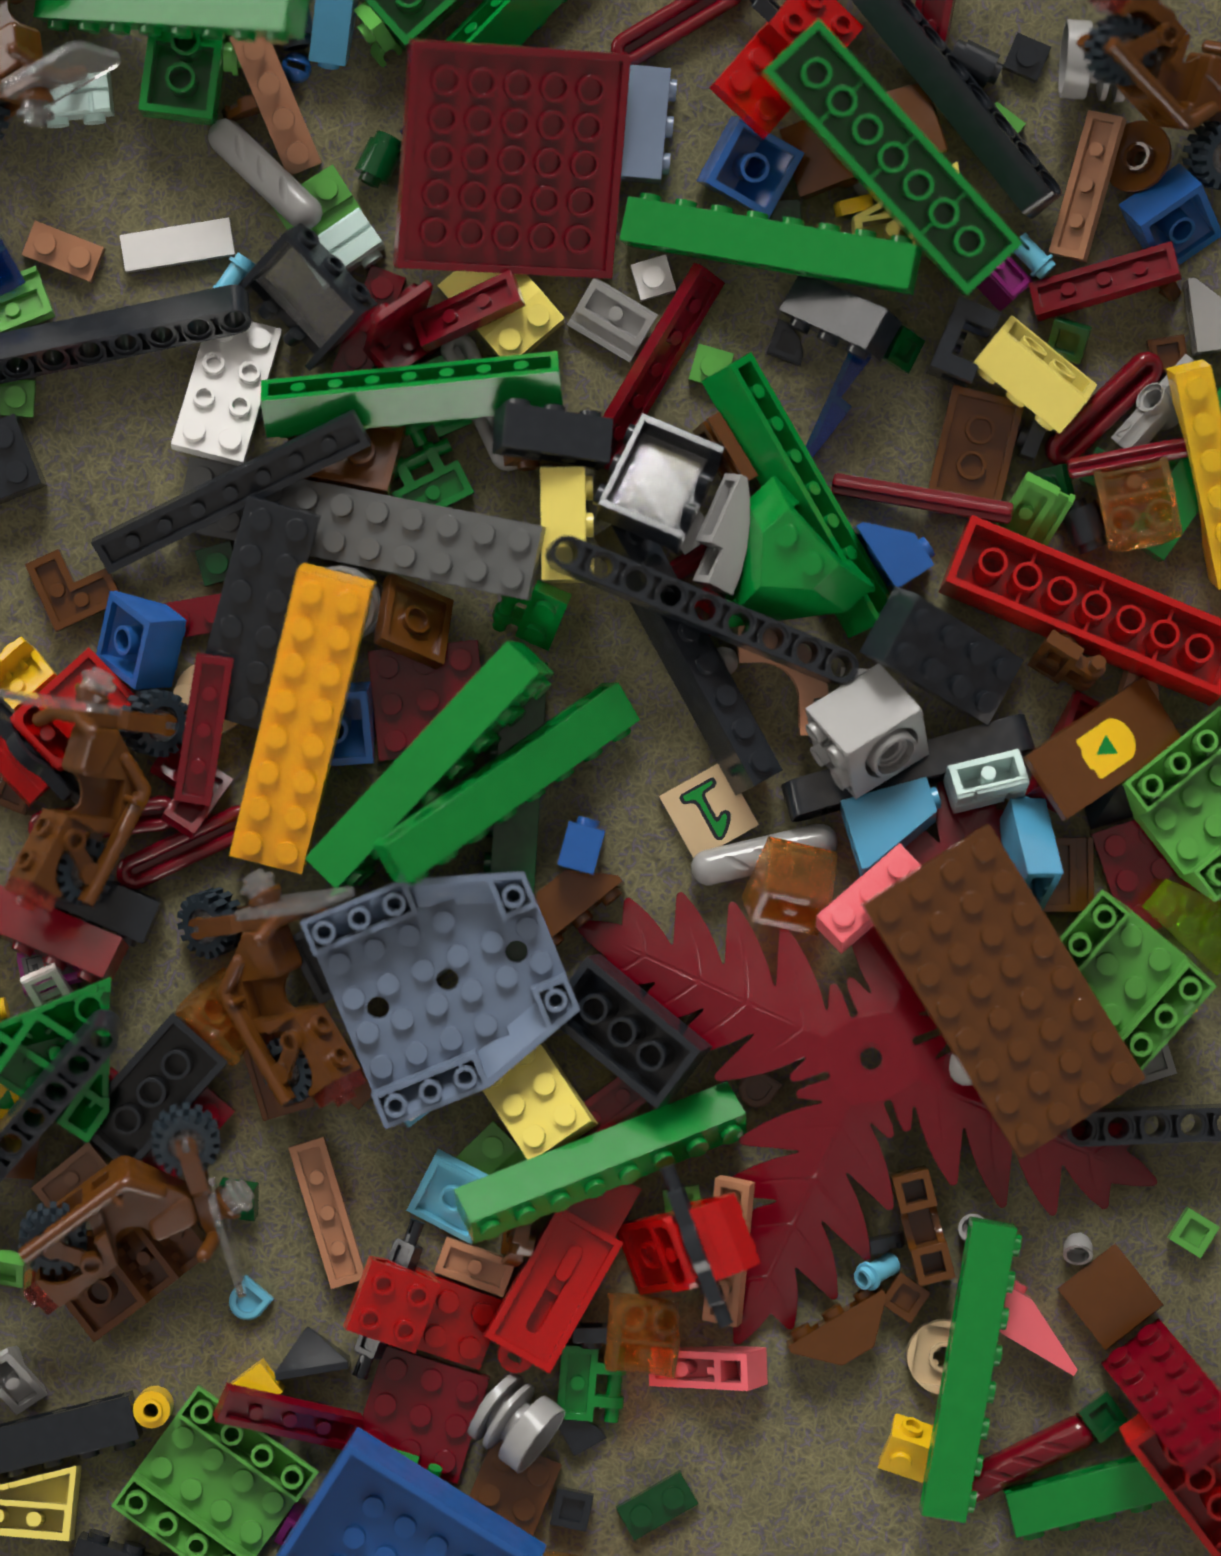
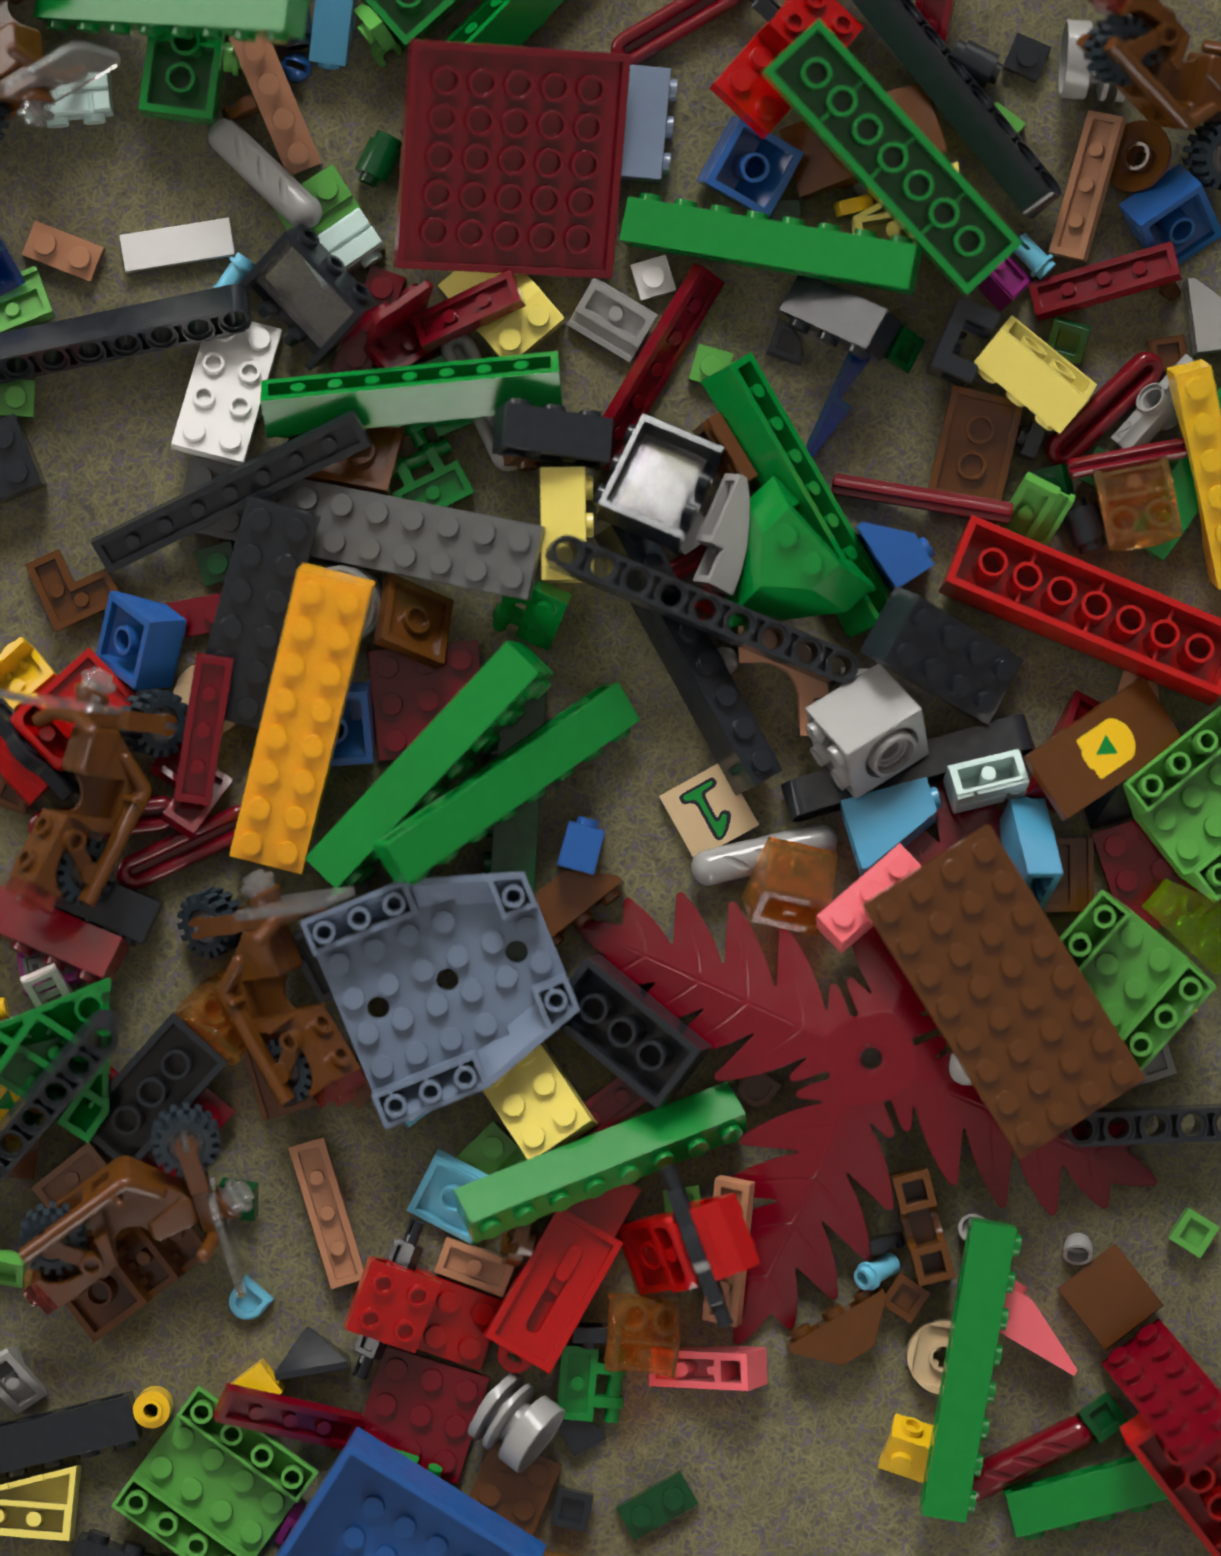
reddish brown plate [1027,630,1106,692] -> none

